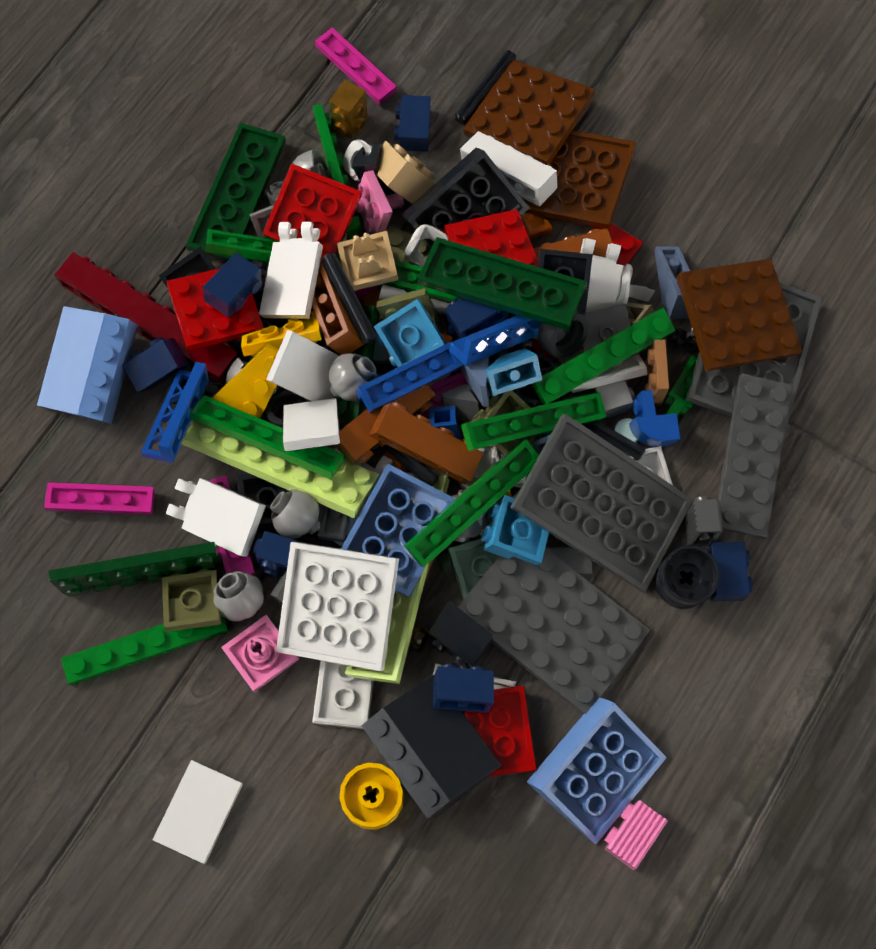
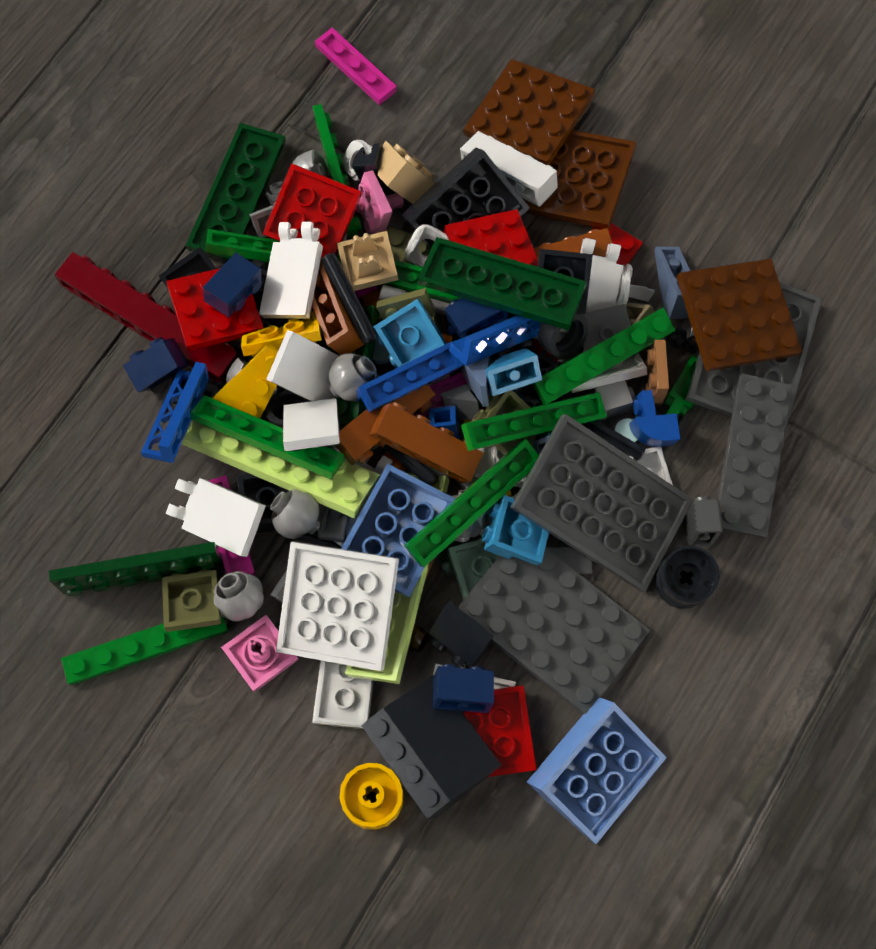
slope [37,306,138,424] -> none
dark pink plate [44,482,155,515] -> none
white tile [153,760,243,864] -> none
dark blue brick [254,531,296,579] -> none
pearl gold brick [329,80,368,139] -> none
dark blue brick [394,95,431,152] -> none
black axle [455,50,516,124] -> none
orange tile [521,213,552,239] -> none
bright pink brick [604,800,668,870] -> none
dark blue brick [707,542,753,601] -> none

